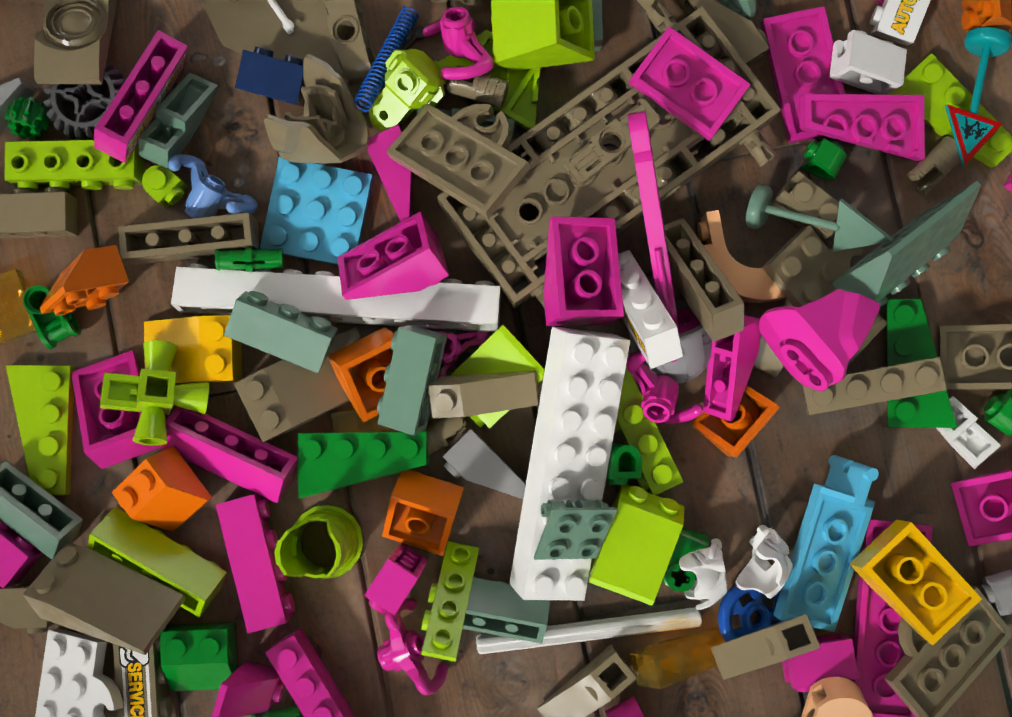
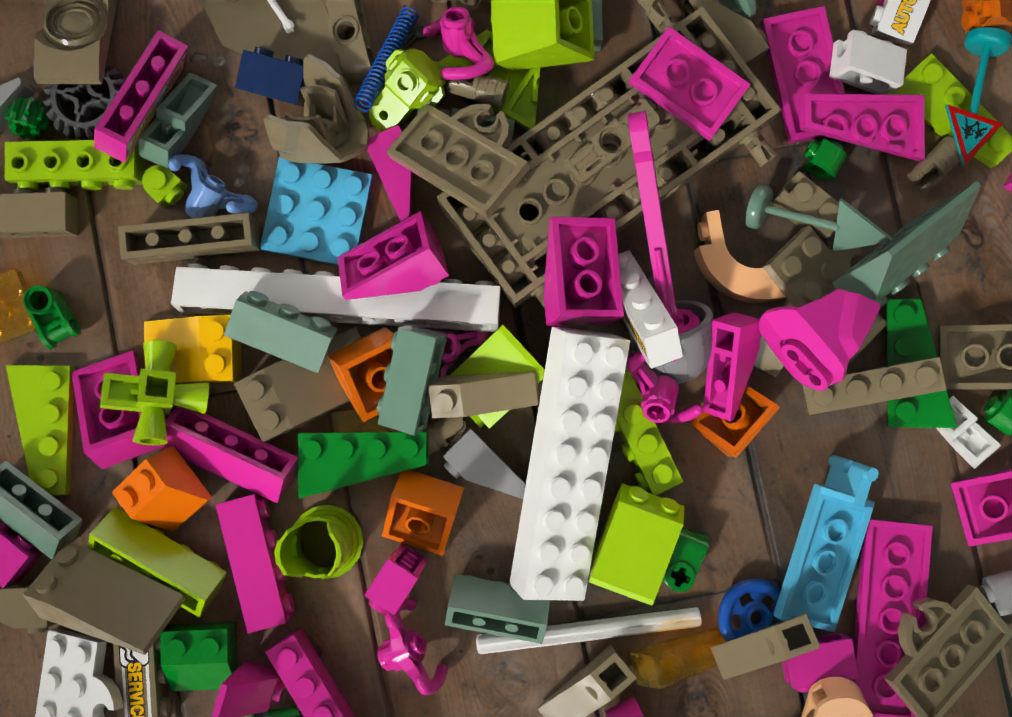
orange slope [40,245,129,316] -> none
green pin [215,246,284,272] -> none
lime bracket [421,541,479,662] -> none
sand green hinge [534,500,617,560] -> none
green plate [606,443,642,485] -> none
dark tan brick [664,218,744,342] -> none
white helmet [679,538,727,610] -> none
white helmet [735,525,793,598] -> none
yellow slope [849,519,982,645] -> none

